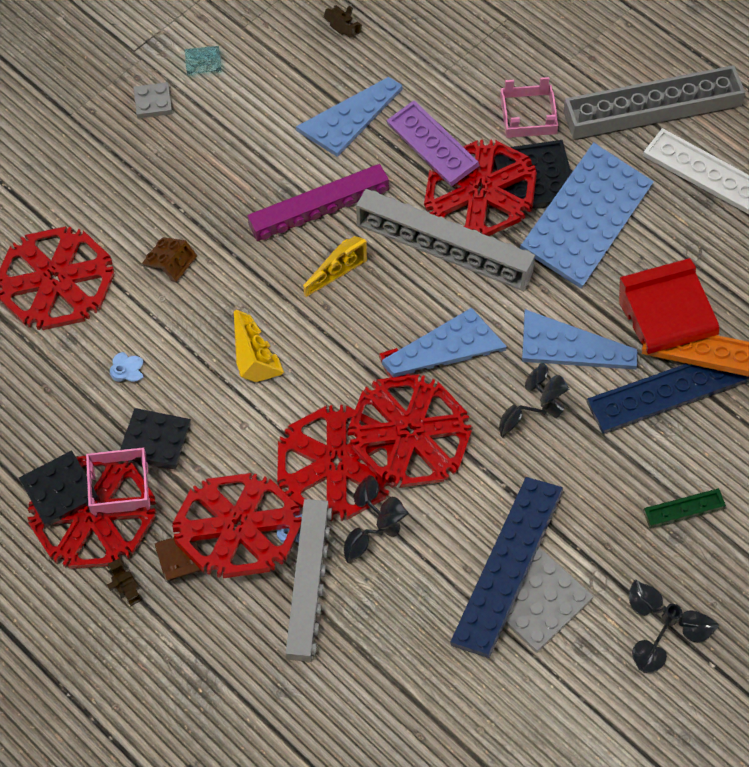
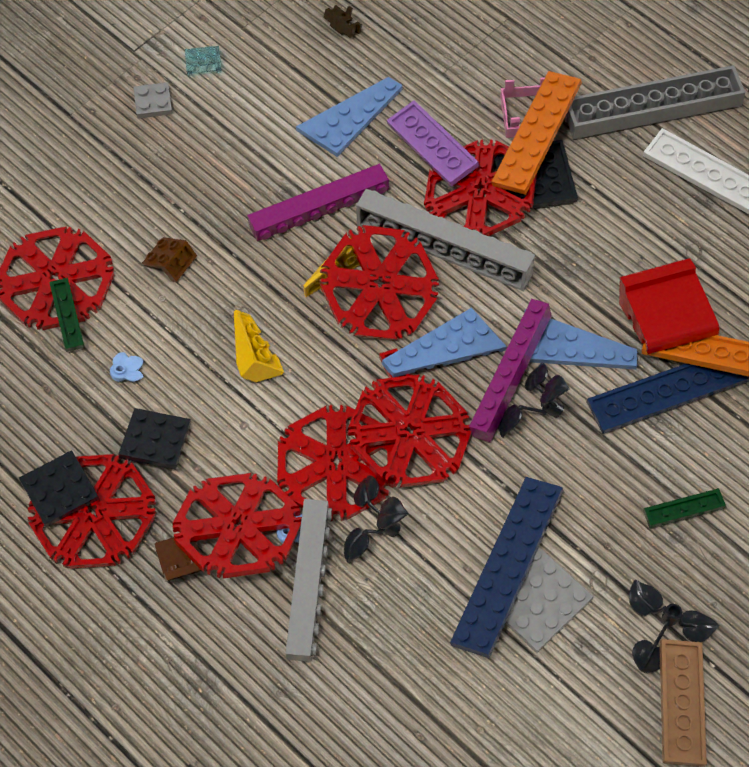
bright pink piece [86,448,150,516] -> none
dark brown piece [107,558,141,607] -> none
medium blue plate [520,142,654,288] -> none
none -> dark green plate [49,278,85,352]
none -> red plate [319,225,439,341]
none -> magenta brick [469,298,552,442]
none -> orange plate [492,71,582,195]
none -> medium nougat plate [659,639,707,767]

